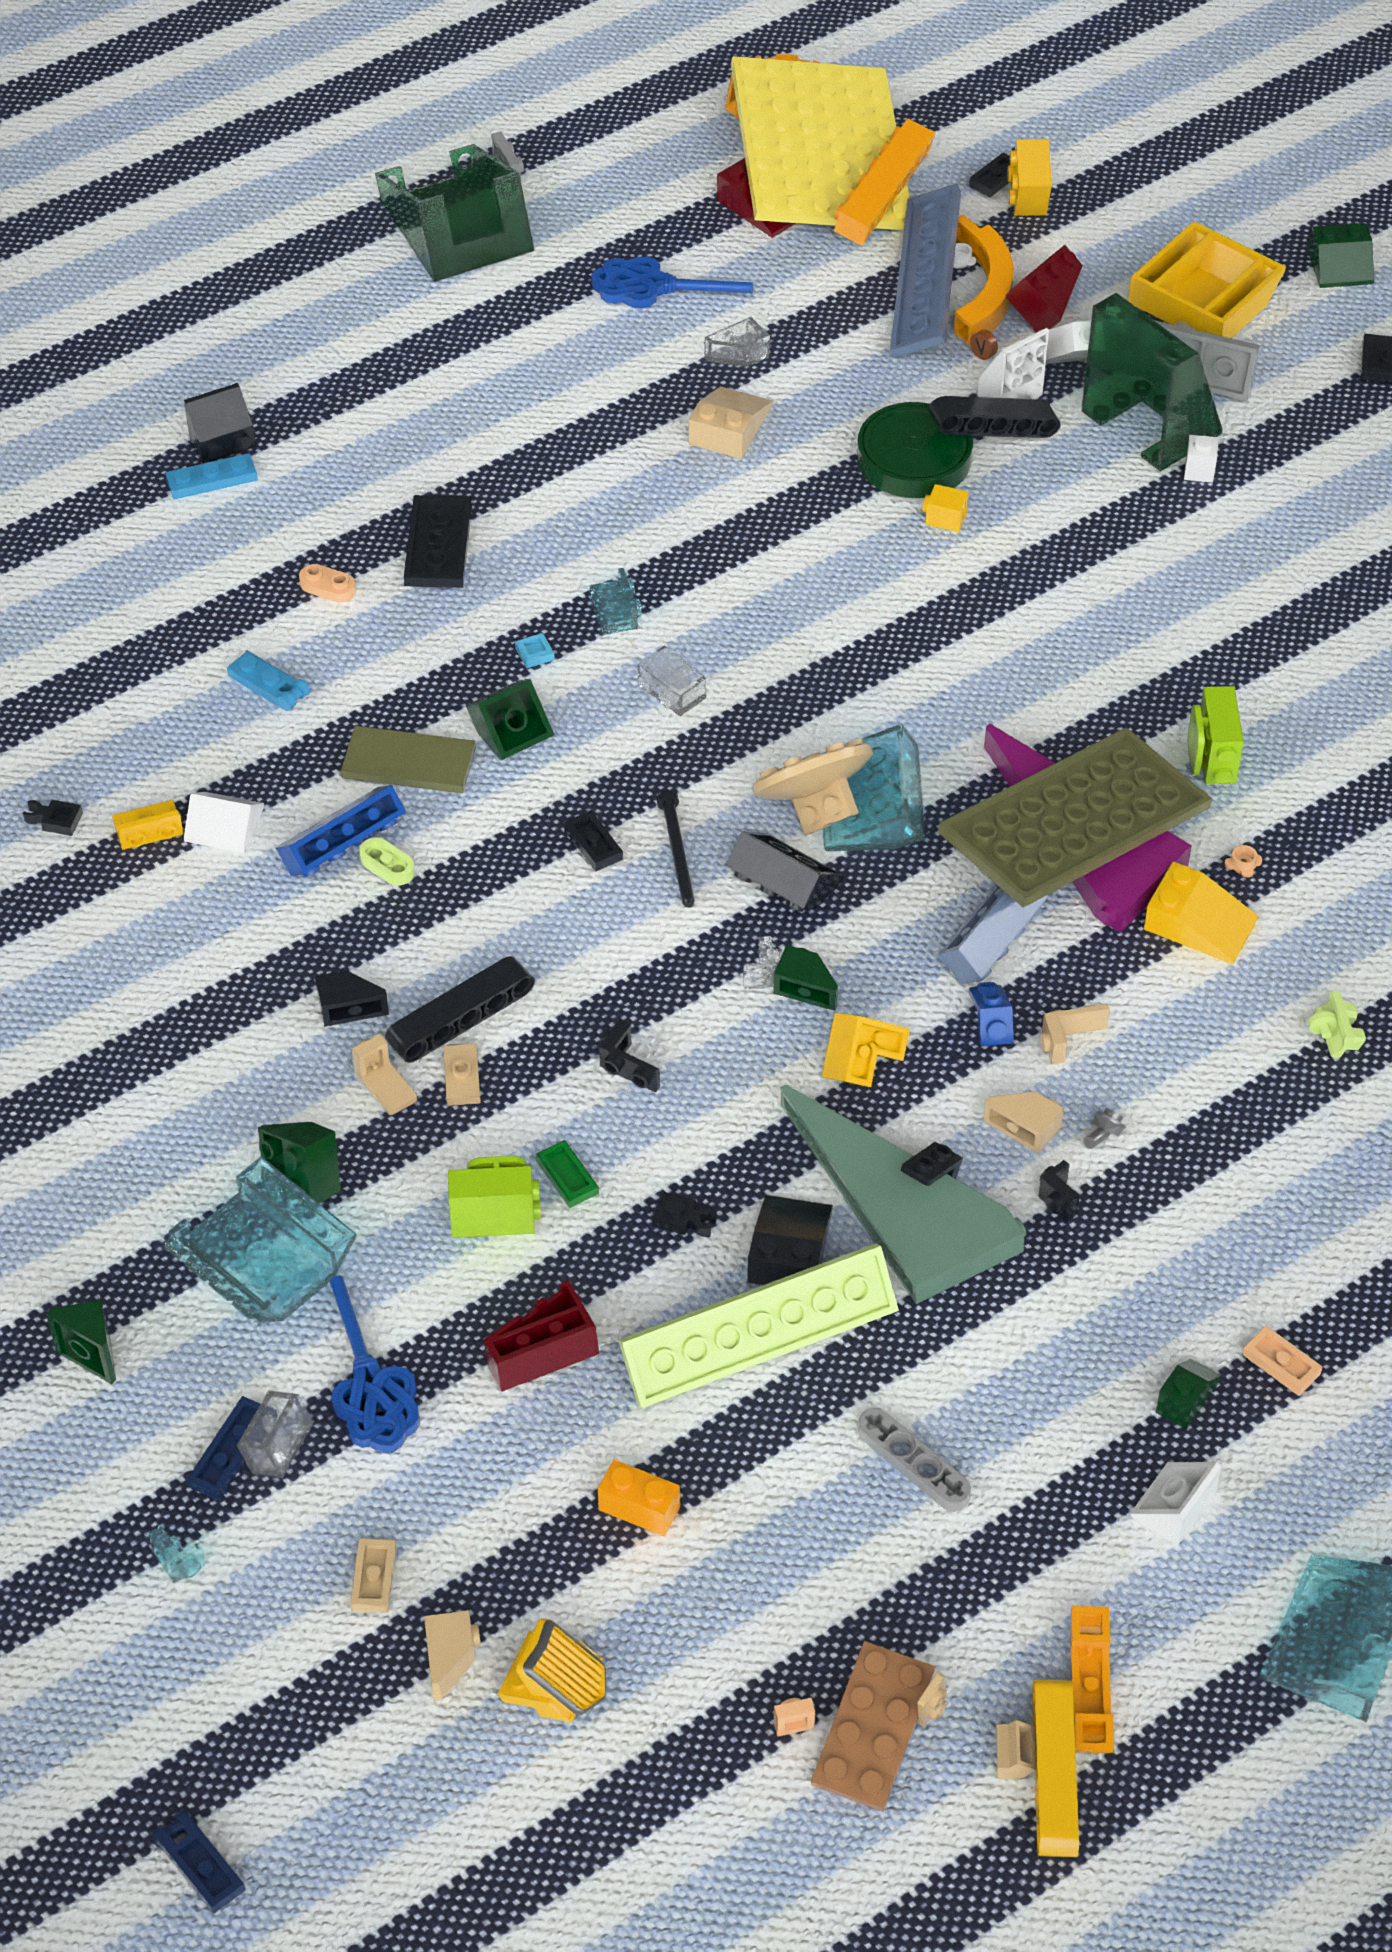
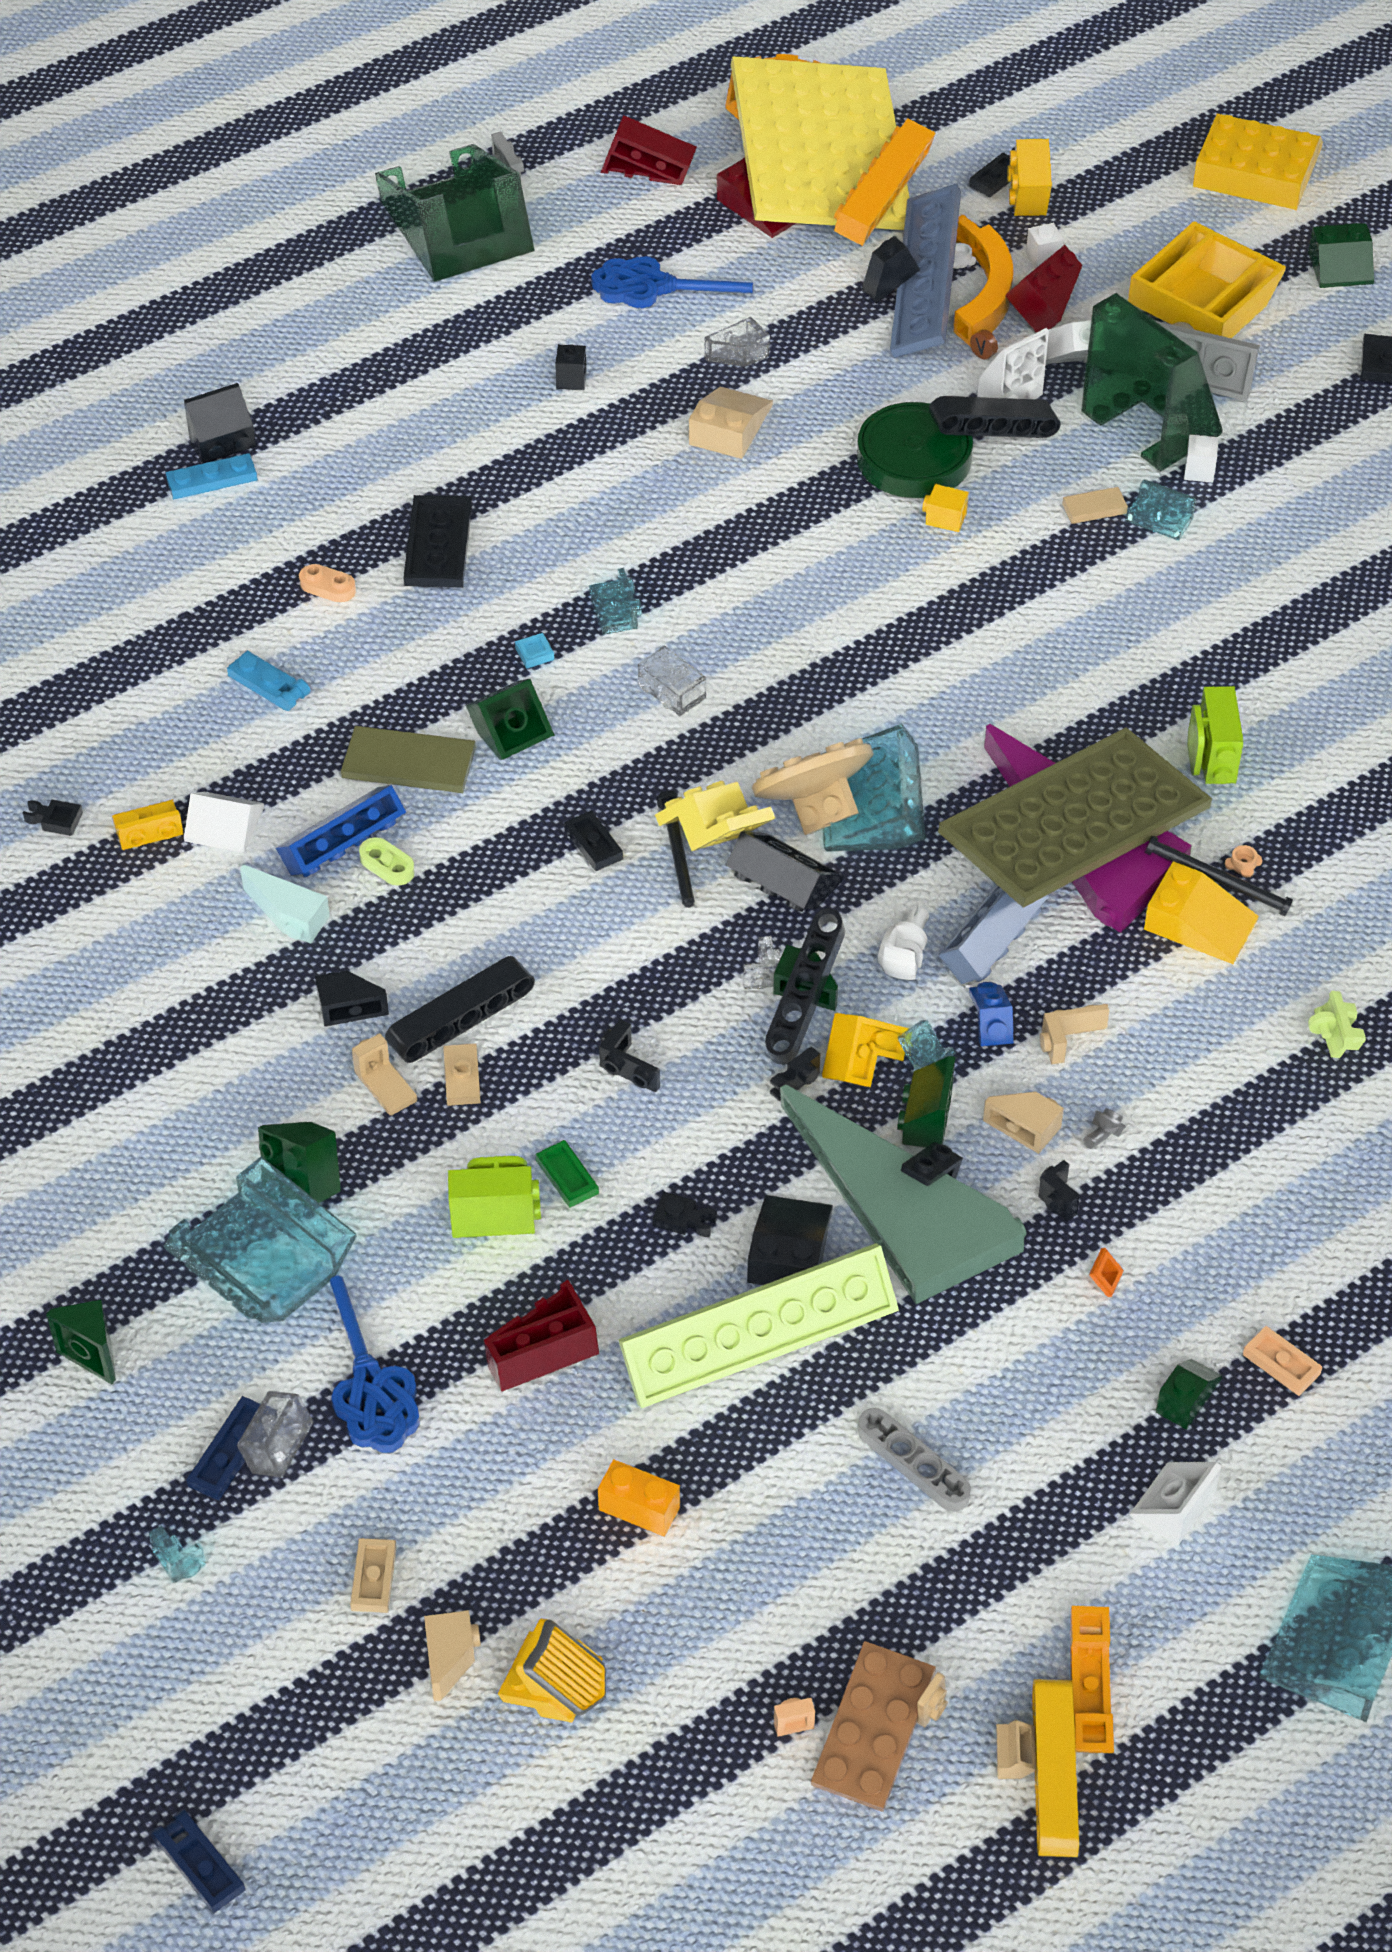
none -> light aqua slope [240,864,330,944]
none -> black brick [555,344,587,390]
none -> dark red wedge [600,115,697,186]
none -> light yellow bracket [655,781,775,851]
none -> black beam [765,908,845,1065]
none -> black plate [770,1046,820,1101]
none -> black slope [862,235,920,304]
none -> white piece [878,906,929,980]
none -> clear light blue bracket [897,1020,956,1070]
none -> dark green slope [897,1056,955,1148]
none -> white brick [1026,223,1064,269]
none -> tan tile [1062,487,1128,524]
none -> orange slope [1088,1248,1124,1297]
none -> clear light blue bracket [1126,479,1196,541]
none -> black bar [1144,835,1293,917]
none -> yellow slope [1193,113,1323,210]

